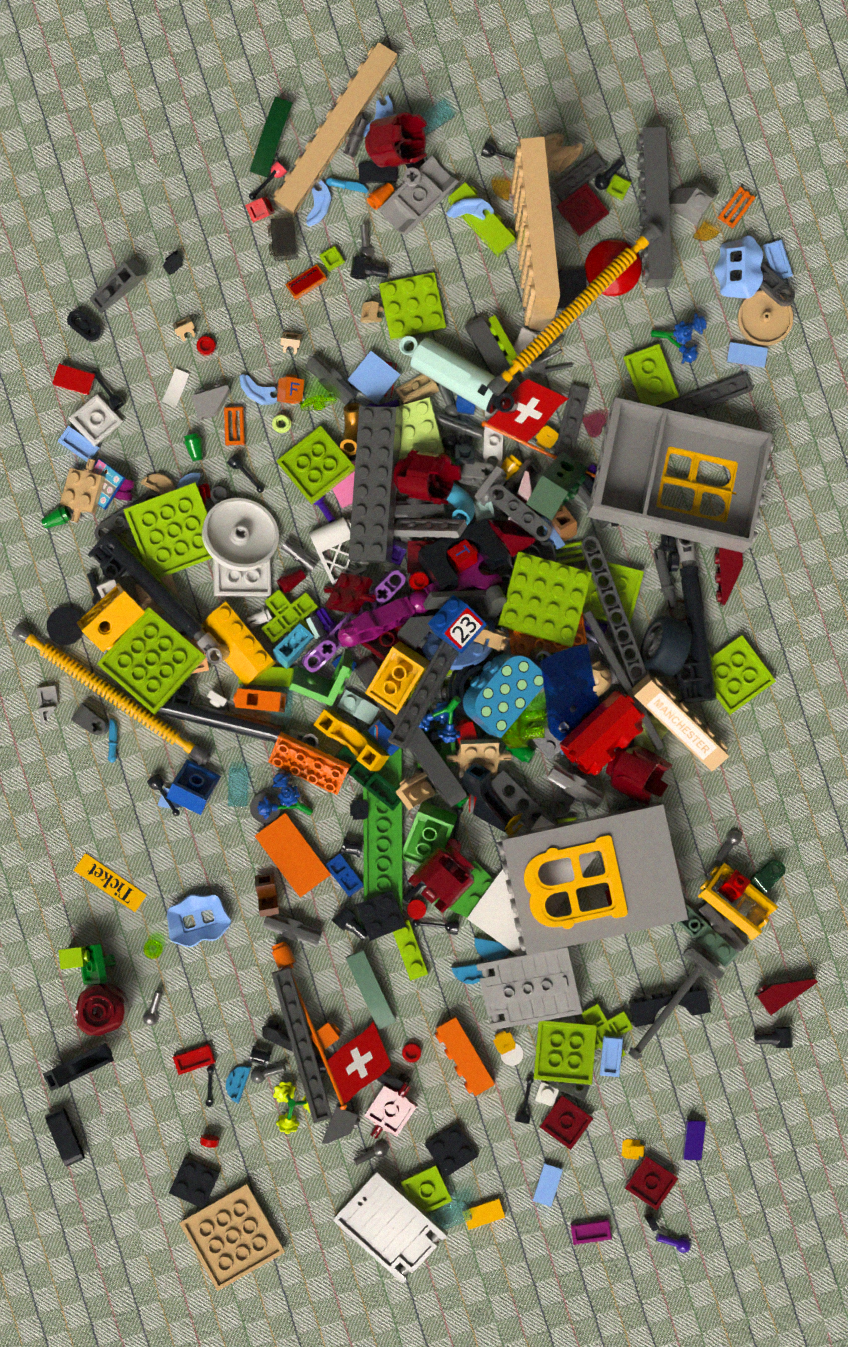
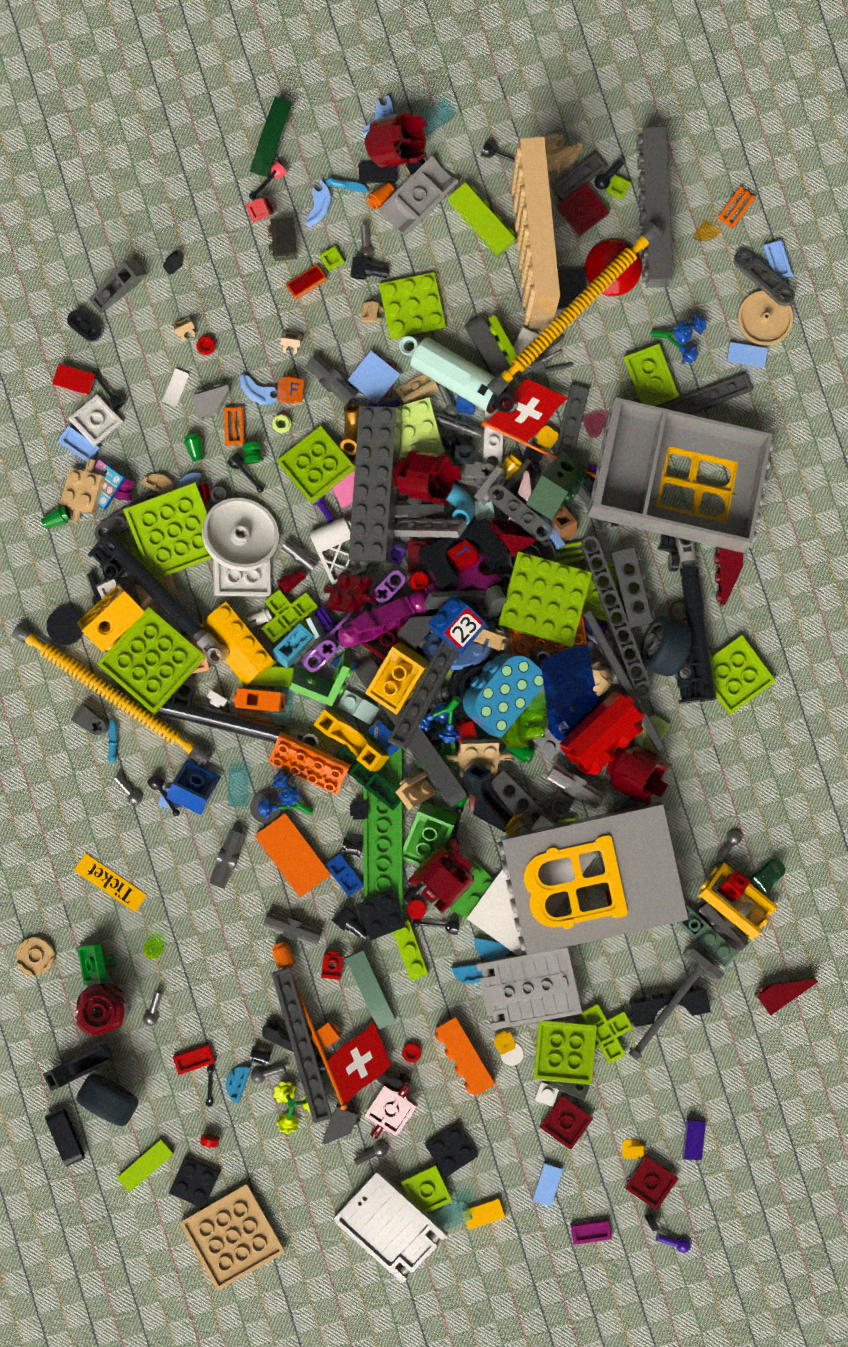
light grey slope [36,684,59,724] -> none
lime slope [58,946,90,969] -> none
light blue piece [167,894,231,947] -> none
reddish brown brick [255,872,280,917] -> none
tan brick [274,42,398,216] -> none
clear neon green plate [299,393,337,411] -> none
flat silver pin [343,117,368,158] -> none
light grey bush [404,168,421,187] -> none
light blue piece [446,198,494,220] -> none
clear yellow tile [491,180,510,201] -> none
black hinge [514,1076,534,1124] -> none
light blue tile [600,1036,623,1077] -> none
tan brick [632,674,729,771] -> none
dark grey pin [653,551,679,609] -> none
light grey slope [669,184,718,226] -> none
light blue piece [714,235,763,298] -> none
black pin [754,1027,793,1048] -> none
none -> tan tile [16,937,55,975]
none -> black wheel [76,1074,138,1126]
none -> flat silver bar [113,774,142,805]
none -> lime tile [117,1138,174,1193]
none -> dark grey piece [209,829,246,889]
none -> green wheel [242,442,263,464]
none -> red brick [321,950,343,980]
none -> black tile [524,445,543,464]
none -> dark grey brick [610,548,655,628]

